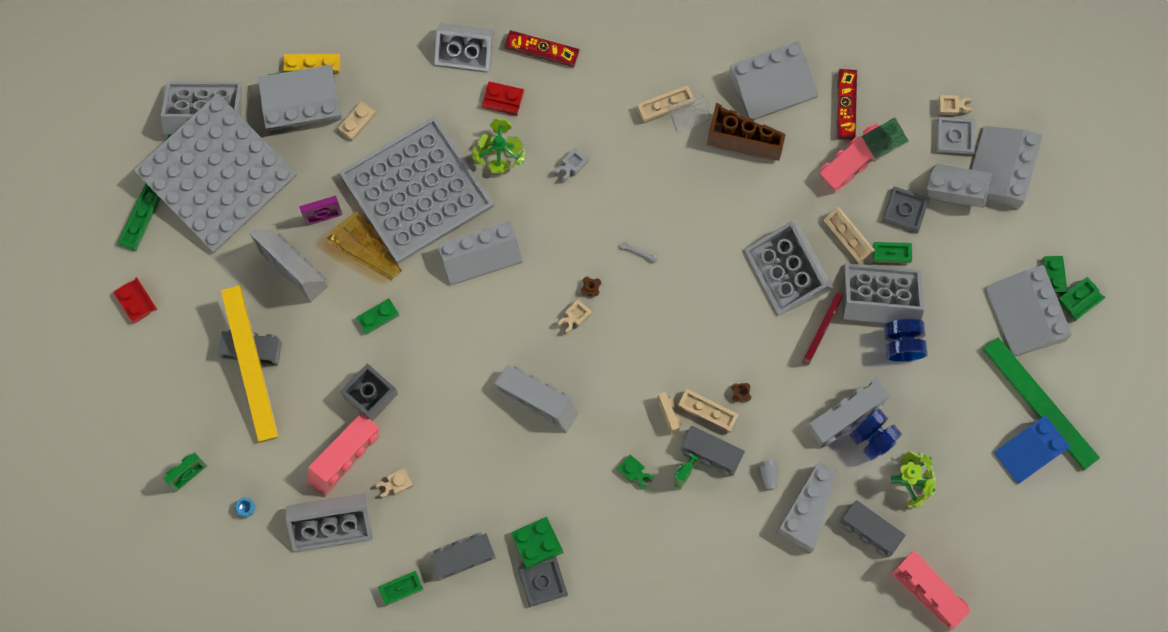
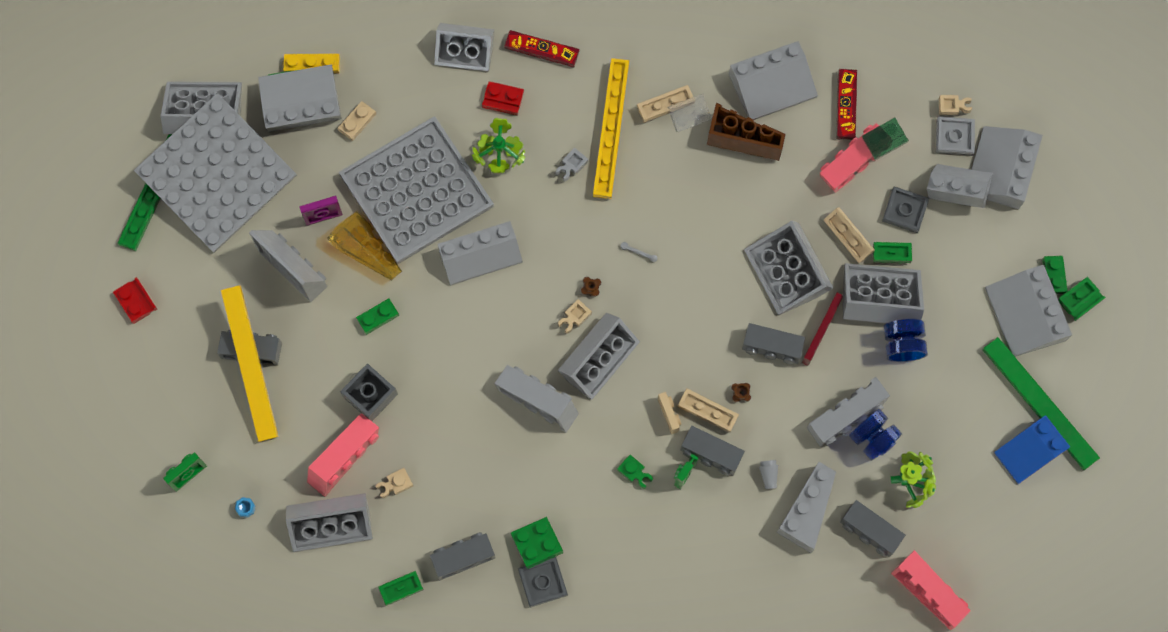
none -> light grey slope [558,313,640,400]
none -> yellow plate [593,58,629,199]
none -> dark grey brick [742,323,805,365]

